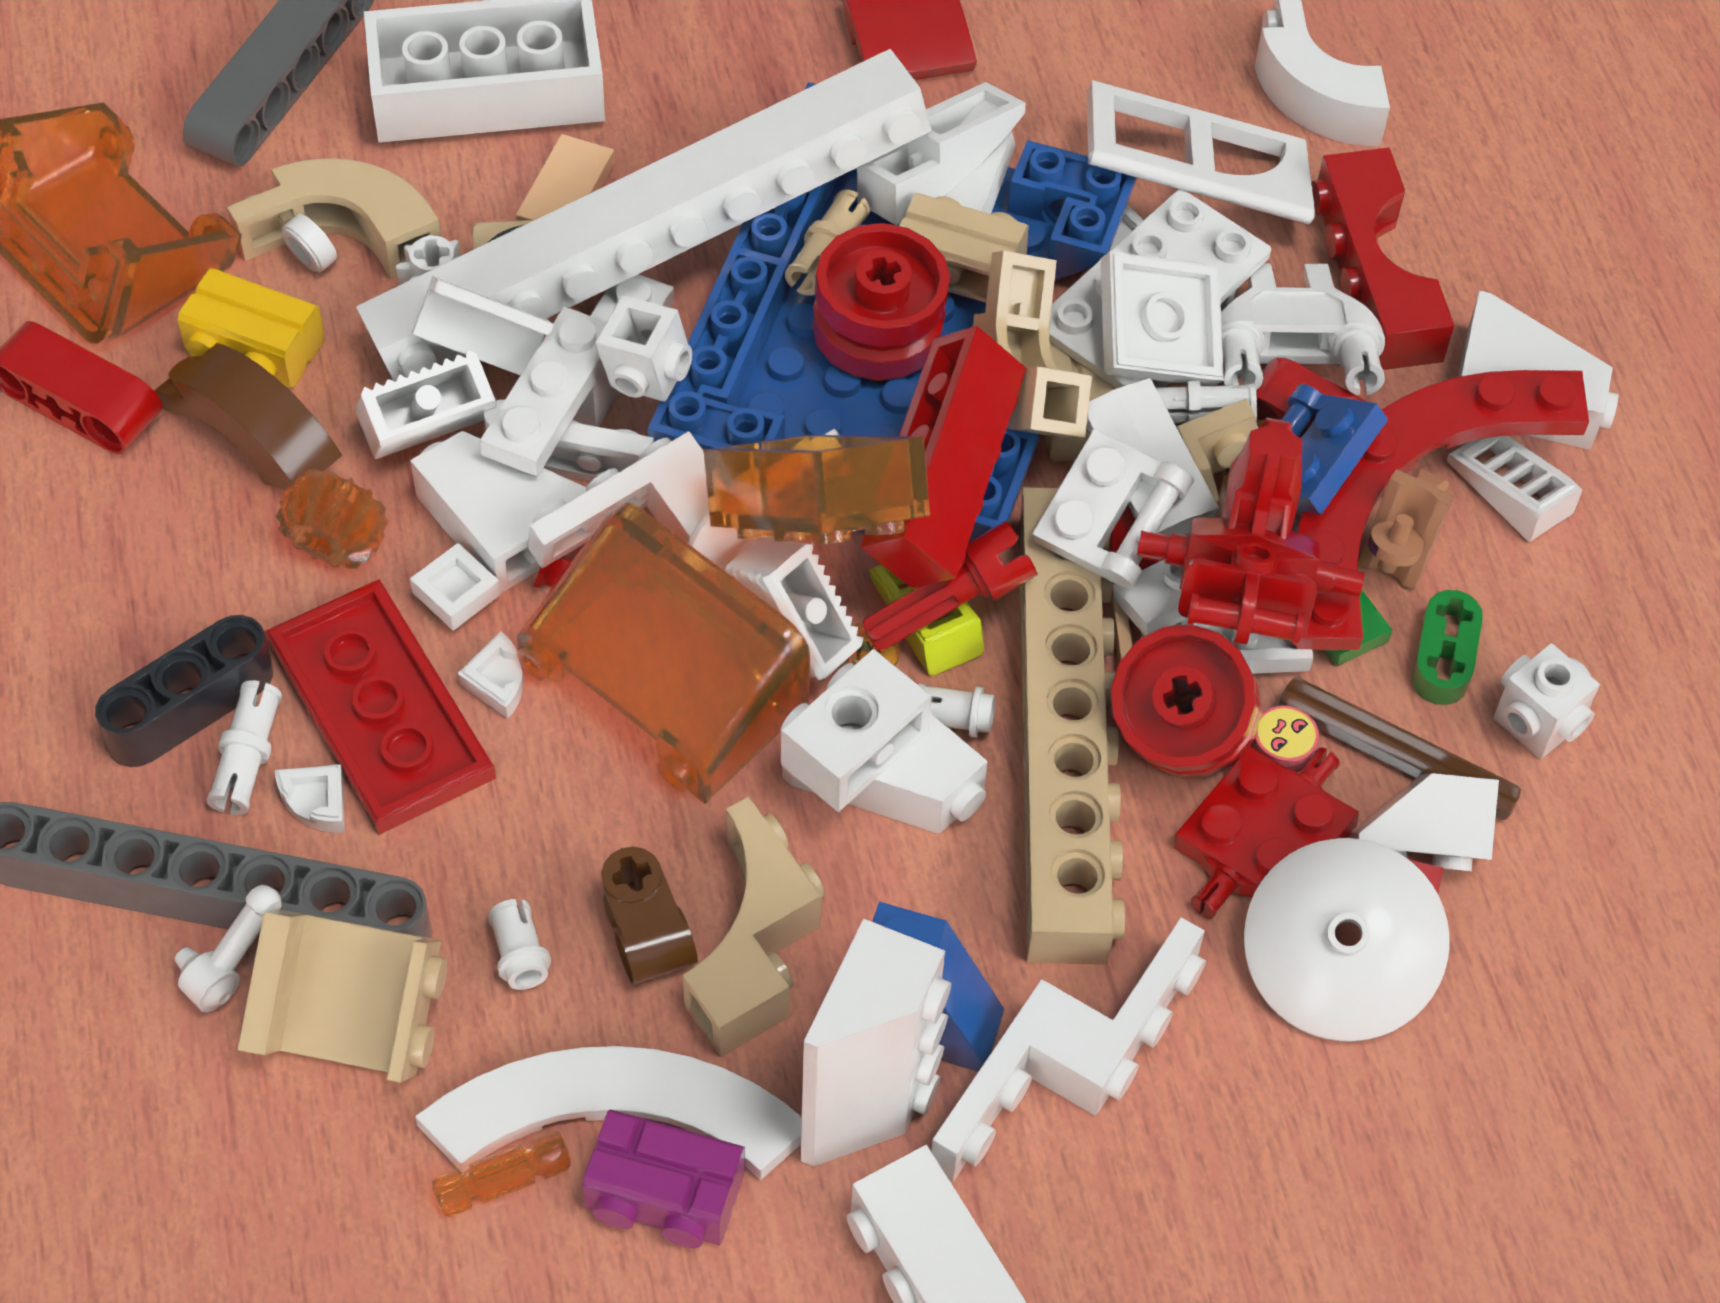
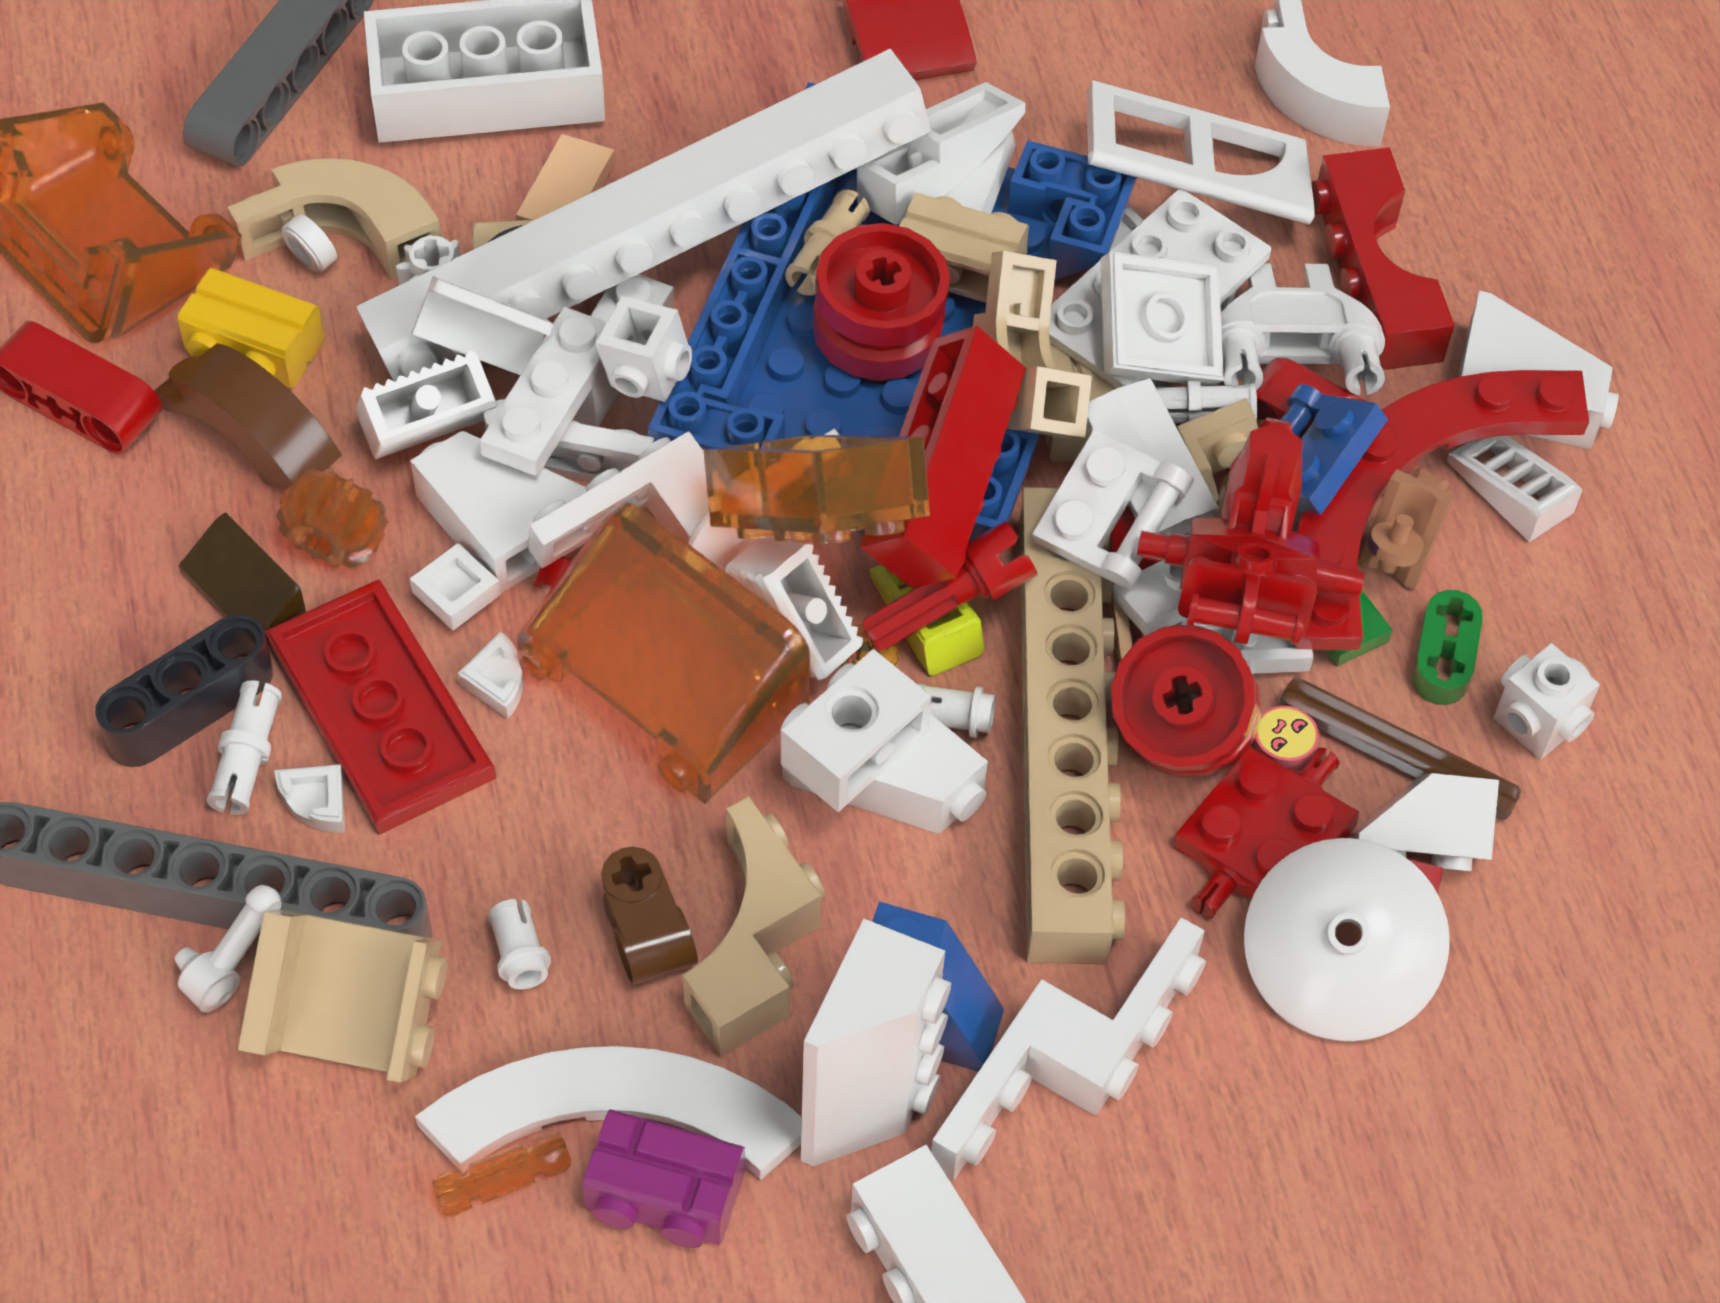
none -> dark brown slope [178,512,306,631]

